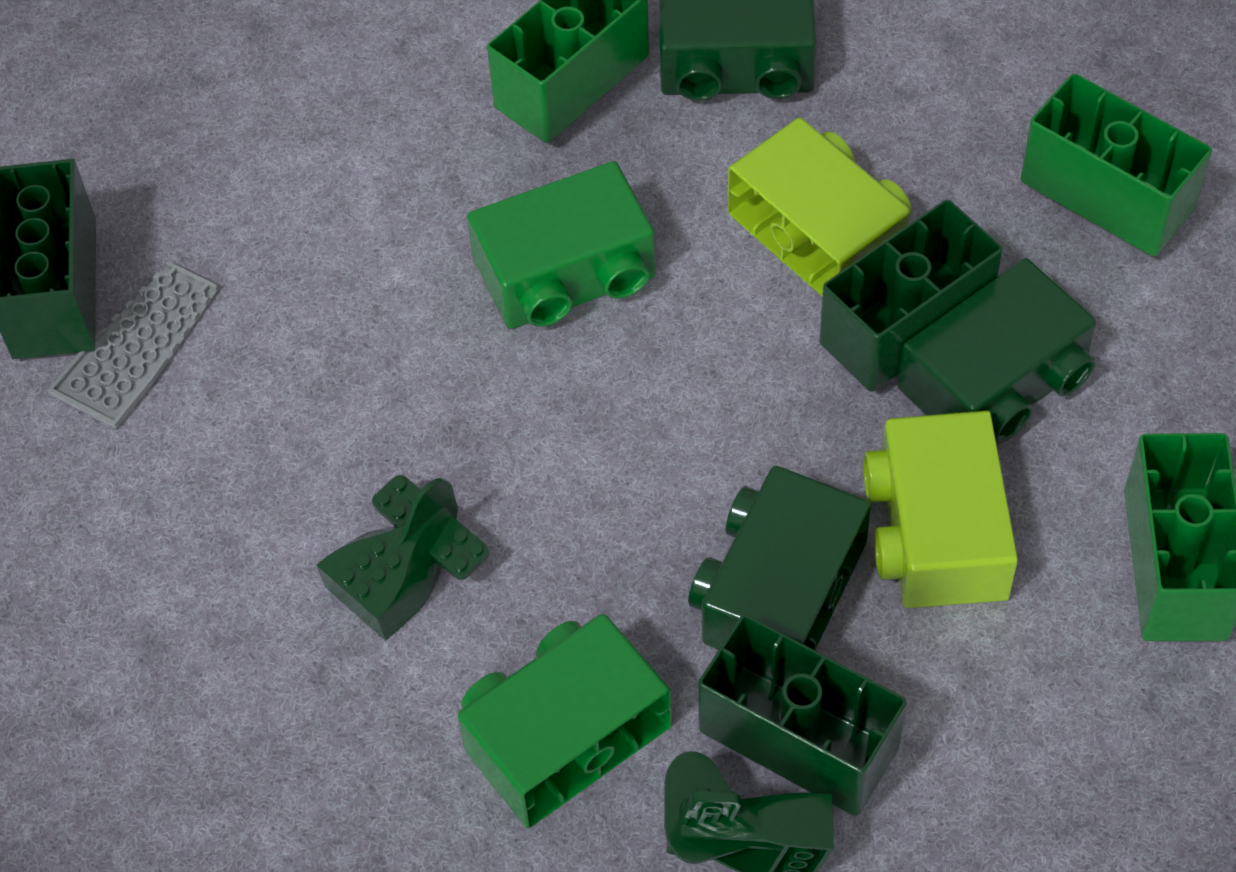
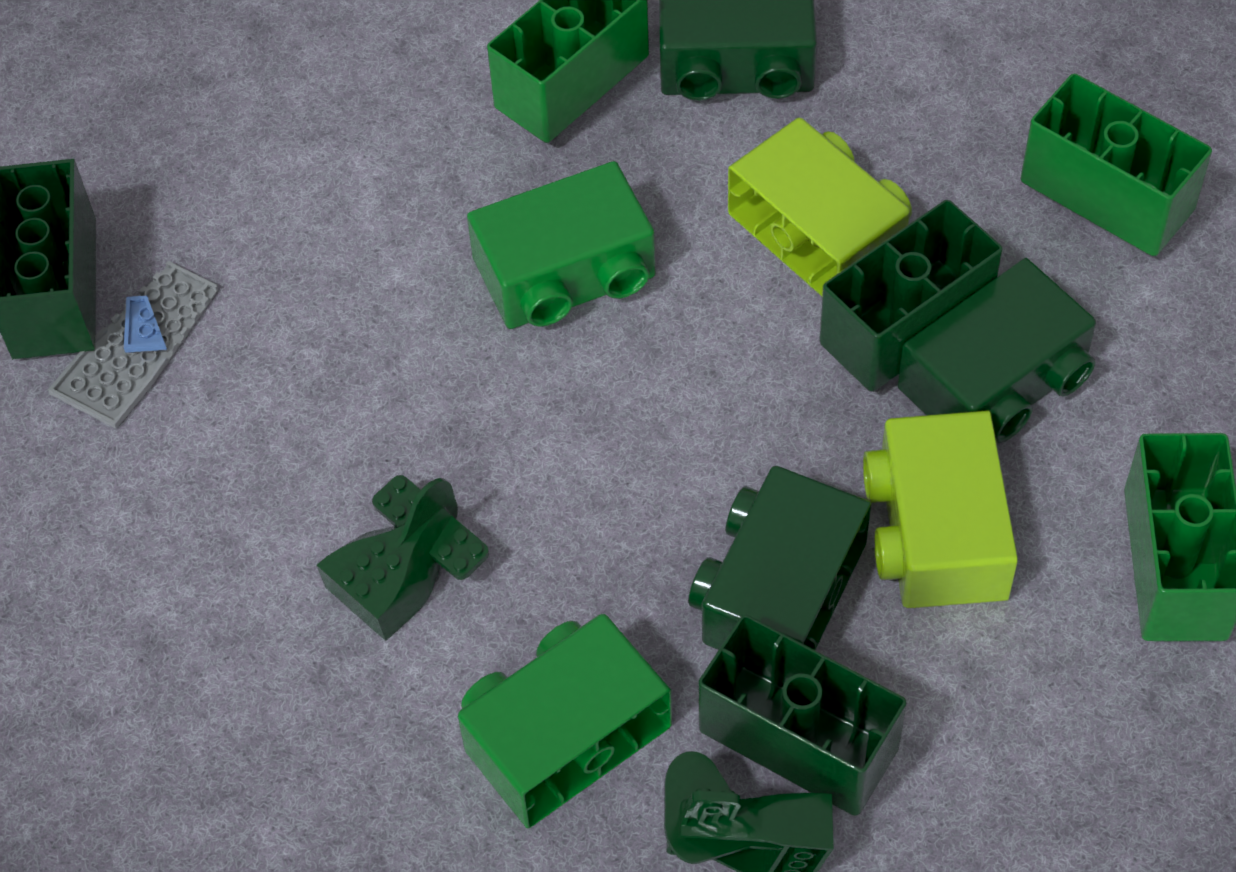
none -> medium blue wing [124,296,167,353]

